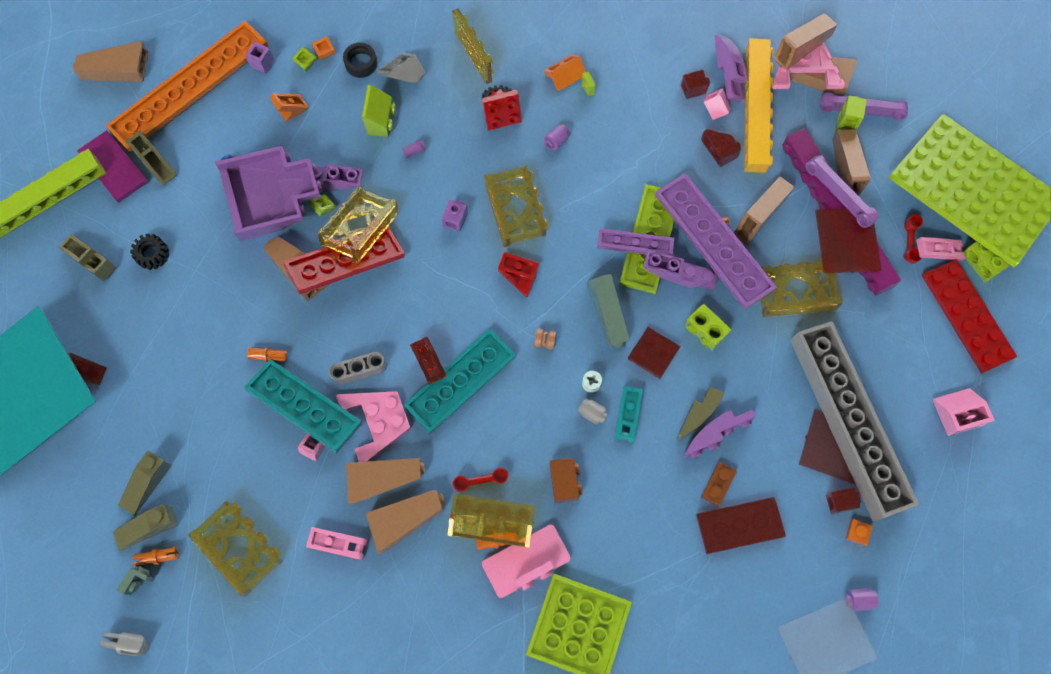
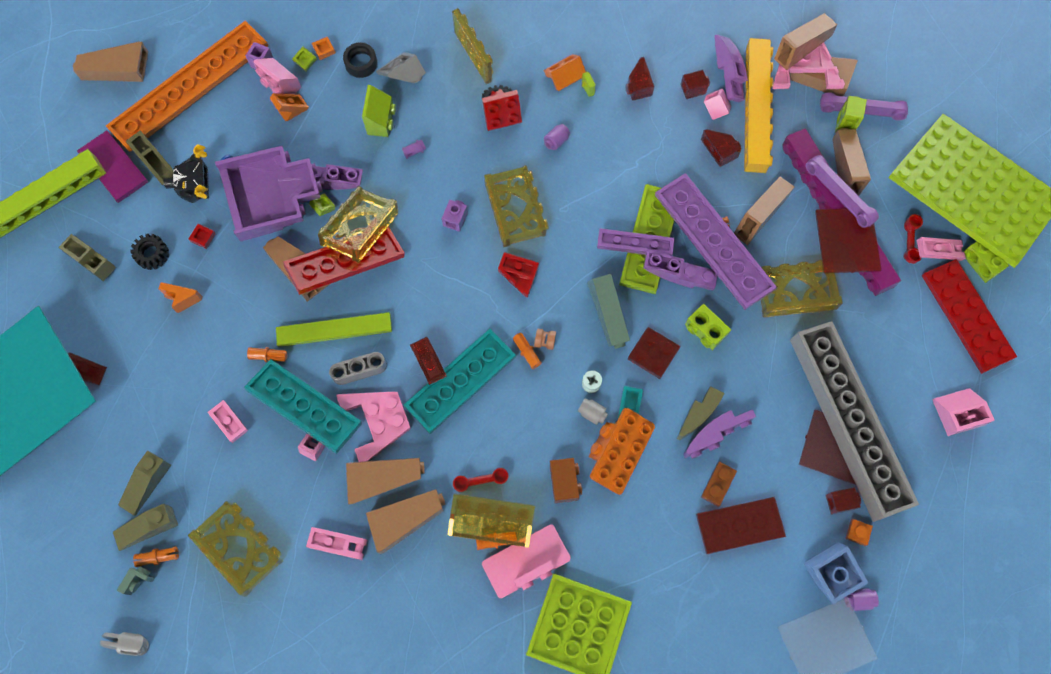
none -> orange slope [158,282,203,313]
none -> black torso [164,144,209,203]
none -> red plate [188,224,216,249]
none -> bright pink plate [207,400,248,443]
none -> bright pink slope [253,58,301,94]
none -> lime tile [276,312,392,347]
none -> orange axle [513,333,542,369]
none -> orange bracket [589,408,655,495]
none -> clear red slope [625,57,654,101]
none -> medium blue slope [804,543,868,604]

